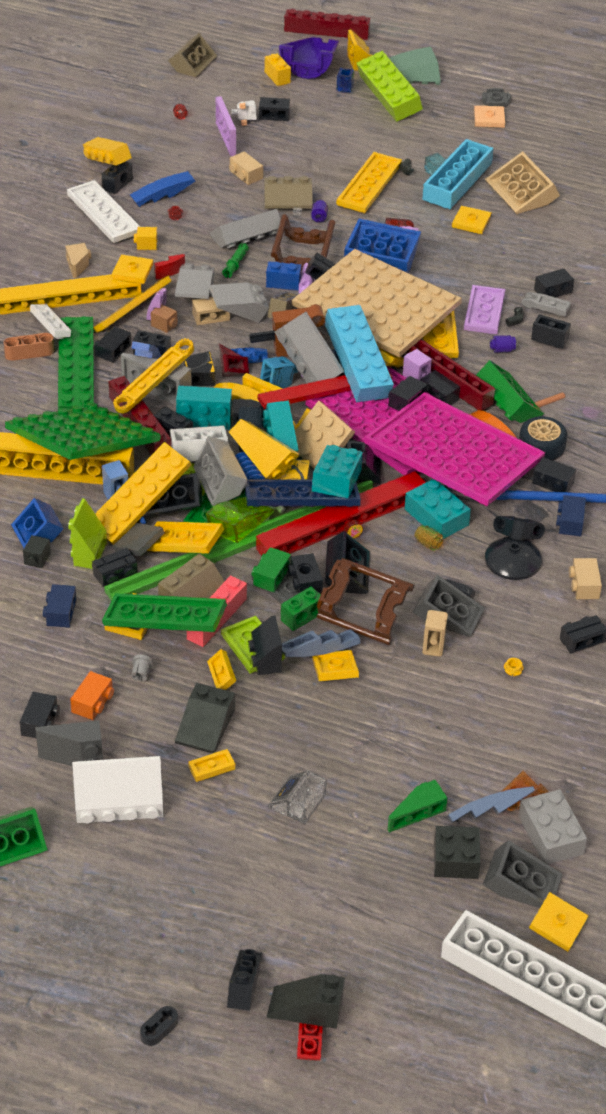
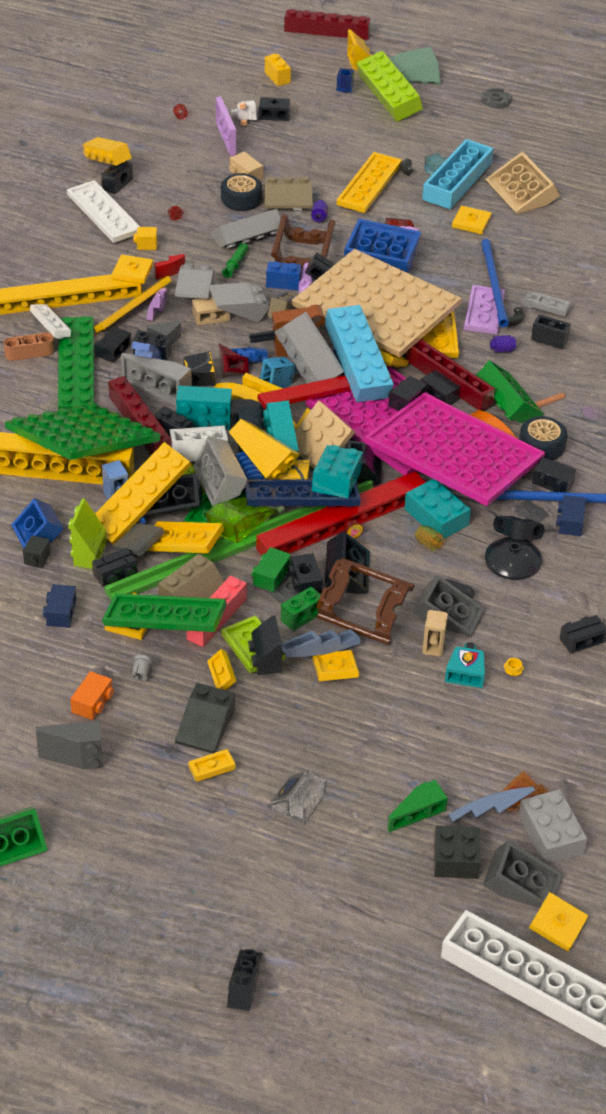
black brick [20,691,60,739] -> none
tan slope [66,243,91,278] -> none
white slope [72,756,163,823] -> none
yellow plate [113,338,194,413] -> none
blue slope [130,171,196,207] -> none
black beam [140,1006,178,1046] -> none
medium nougat brick [151,304,178,333] -> none
dark tan slope [168,33,217,77] -> none
pearl dark grey slope [267,974,345,1029] -> none
dark purple cone [279,37,339,79] -> none
red slope [297,1023,323,1061] -> none
lavender brick [403,349,432,381] -> none
light nougat plate [474,106,505,128] -> none
black brick [534,268,574,298] -> none
tan brick [569,558,602,599] -> none
none -> dark grey slope [146,321,181,345]
none -> black wheel [221,173,262,211]
none -> teal torso [445,642,485,688]
none -> blue piece [481,239,509,327]

